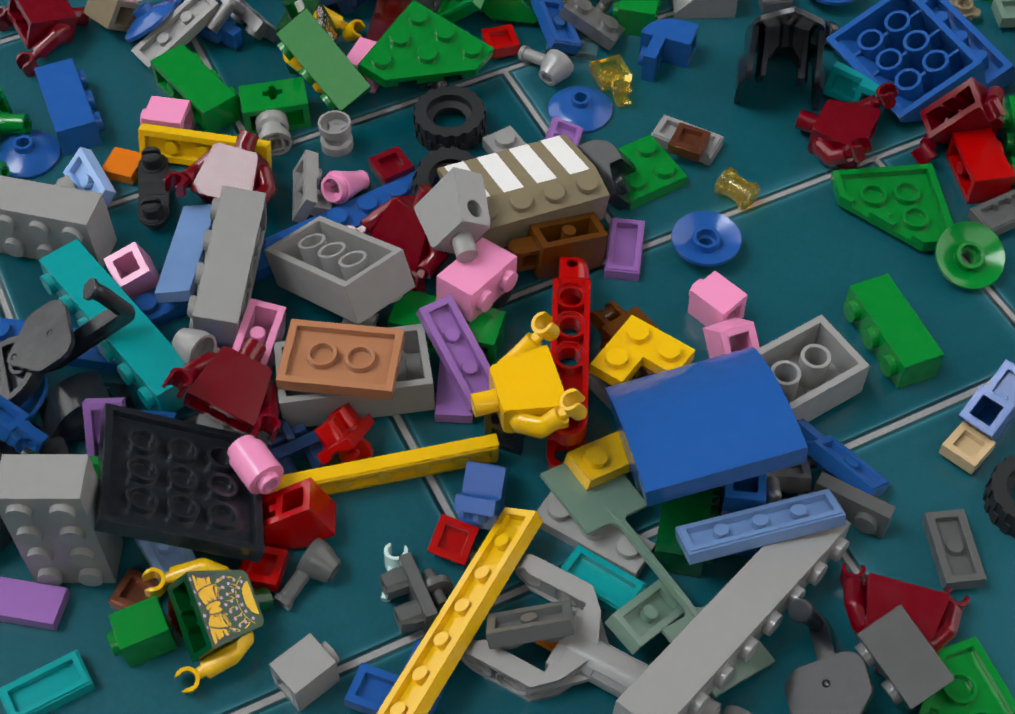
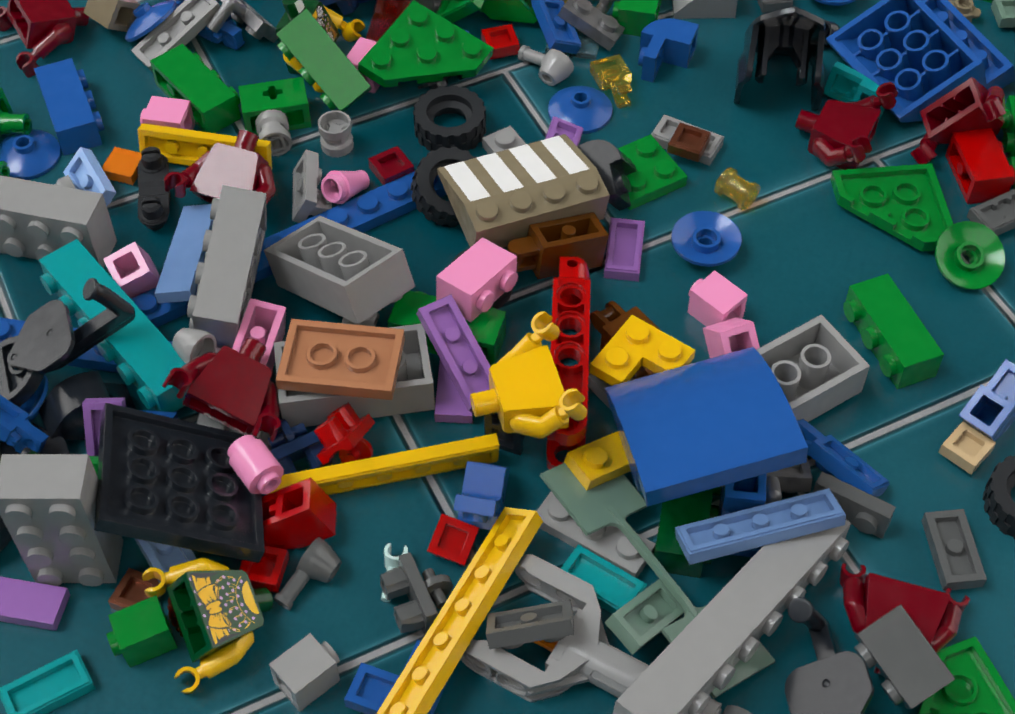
dark red torso [346,184,449,292] -> none
light grey torso [414,167,491,263] -> none

